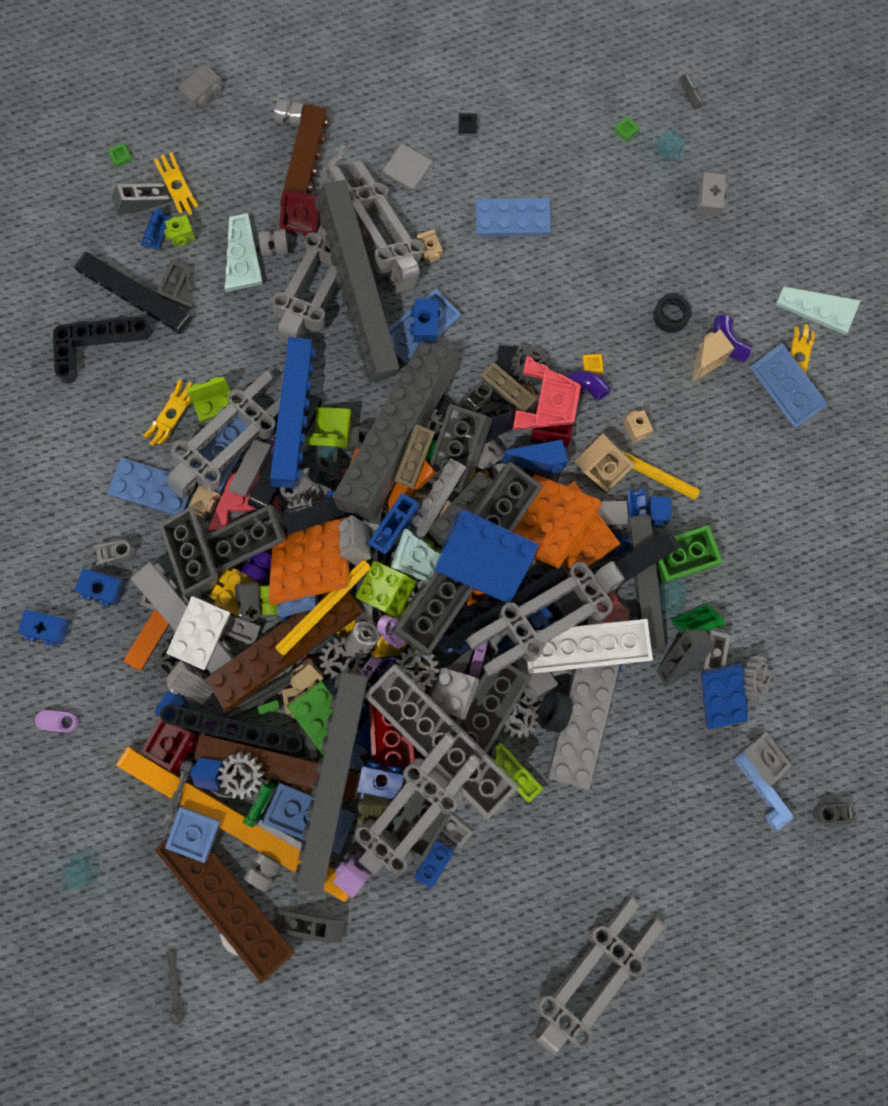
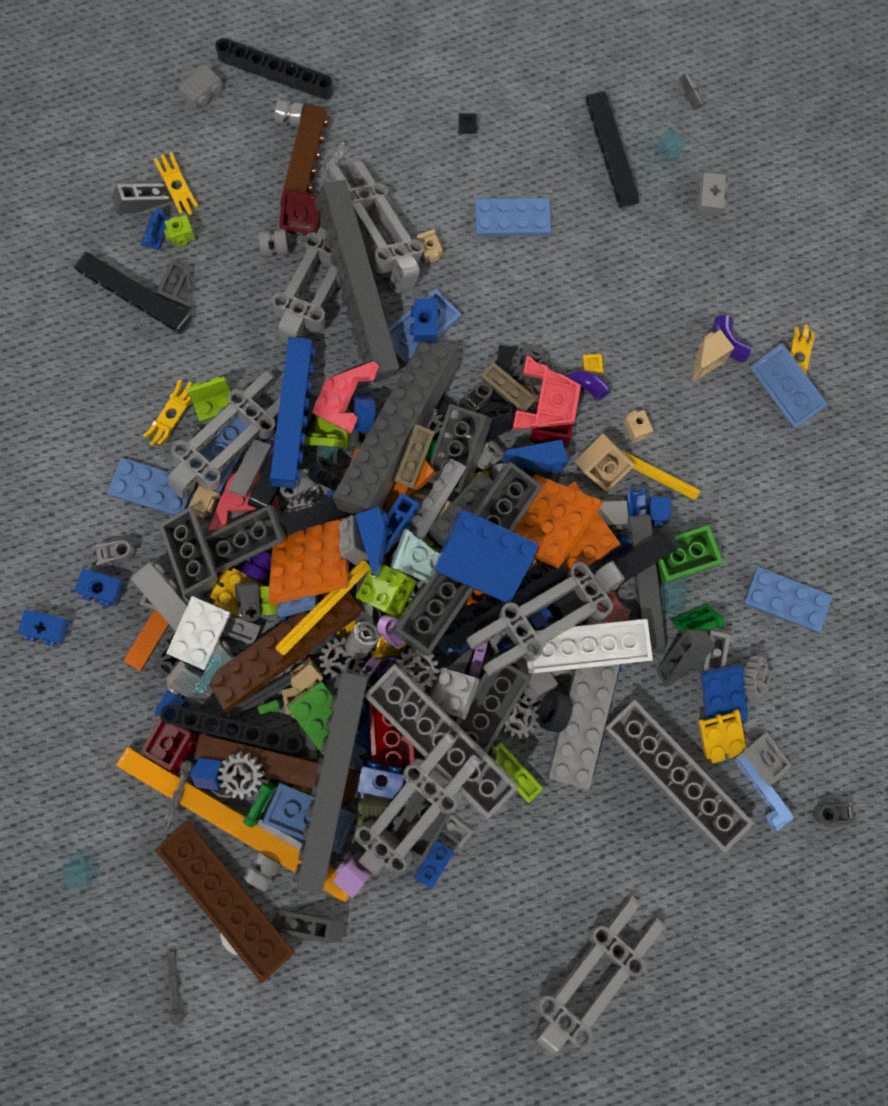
lavender piece [35,710,78,732] -> none
black beam [53,317,152,384] -> none
bright green tile [107,143,133,168] -> none
medium blue plate [165,806,221,863] -> none
light aqua wing [225,213,263,292] -> none
light grey tile [382,143,433,192] -> none
bright green tile [613,117,640,142] -> none
black tyre [653,294,691,333] -> none
light aqua wing [776,287,861,335] -> none
none -> clear light blue tile [191,655,223,696]
none -> black beam [215,38,334,100]
none -> coral wing [312,362,379,433]
none -> blue slope [351,392,375,432]
none -> blue slope [355,507,389,577]
none -> black beam [585,91,639,208]
none -> light grey brick [604,699,754,853]
none -> yellow plate [698,709,746,764]
none -> medium blue plate [743,567,833,633]

